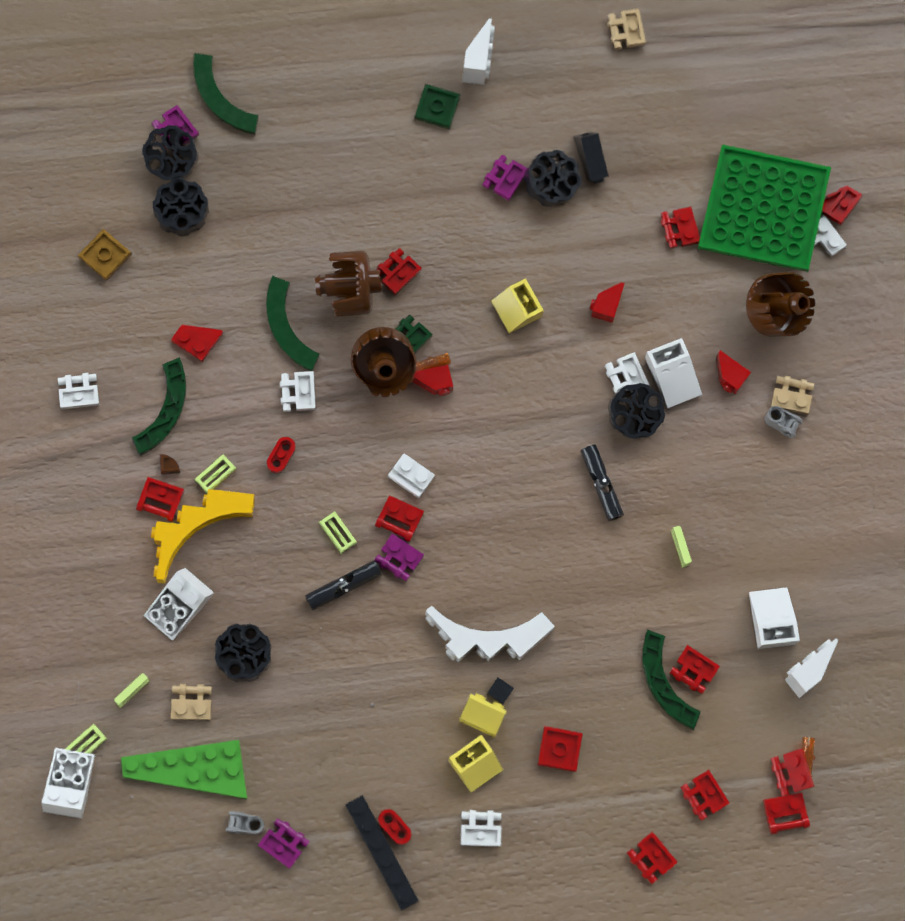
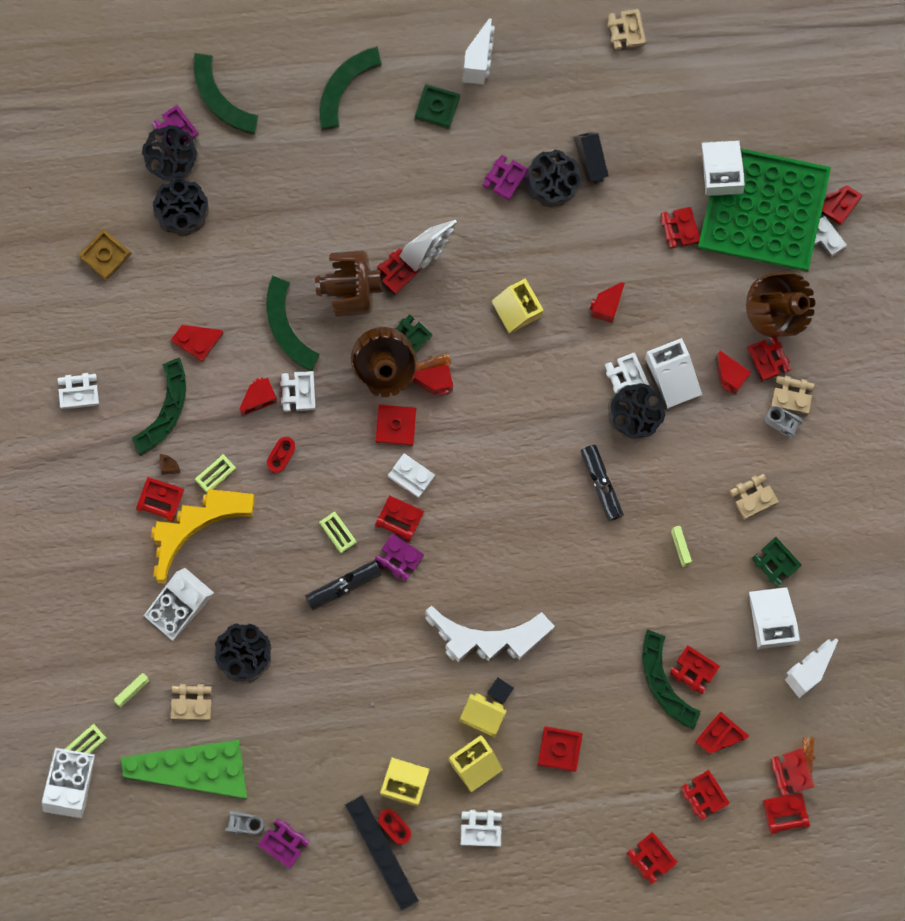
none -> red slope [239,377,277,416]
none -> dark green tile [319,46,381,131]
none -> red plate [375,404,417,446]
none -> light yellow slope [380,758,429,807]
none -> white slope [400,220,457,272]
none -> red wing [695,711,749,754]
none -> white slope [702,141,745,196]
none -> tan plate [730,474,779,520]
none -> red plate [747,337,791,382]
none -> dark green plate [751,537,802,587]

